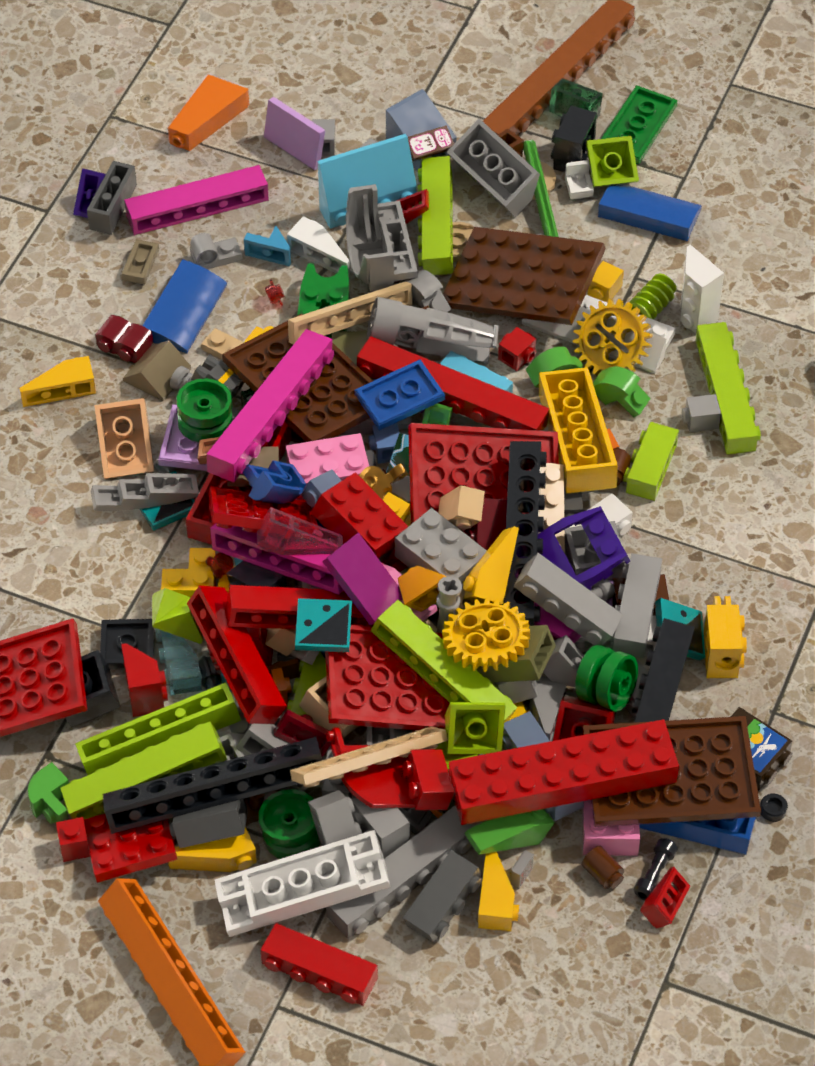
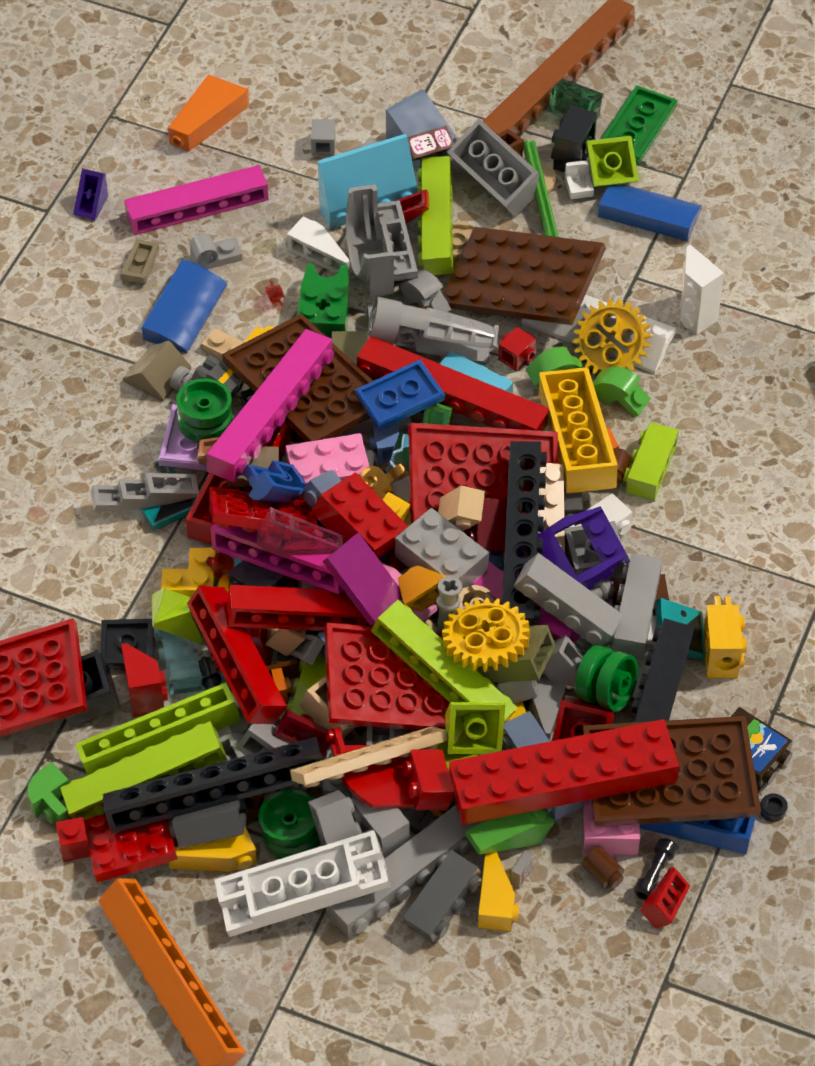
yellow slope [20,356,96,407] -> none
dark grey brick [87,161,137,235] -> none
light nougat slope [94,398,154,479] -> none
dark red brick [95,315,153,363] -> none
dark azure slope [244,226,291,266] -> none
red brick [260,923,378,1006] -> none
lavender tile [264,97,325,170] -> none
tan plate [288,281,412,345] -> none
tile [295,598,352,652] -> none
yellow slope [463,526,519,605] -> none
yellow brick [587,261,624,302] -> none
lime piece [629,273,677,319] -> none
light grey brick [682,394,721,432] -> none
lime brick [695,322,761,455] -> none

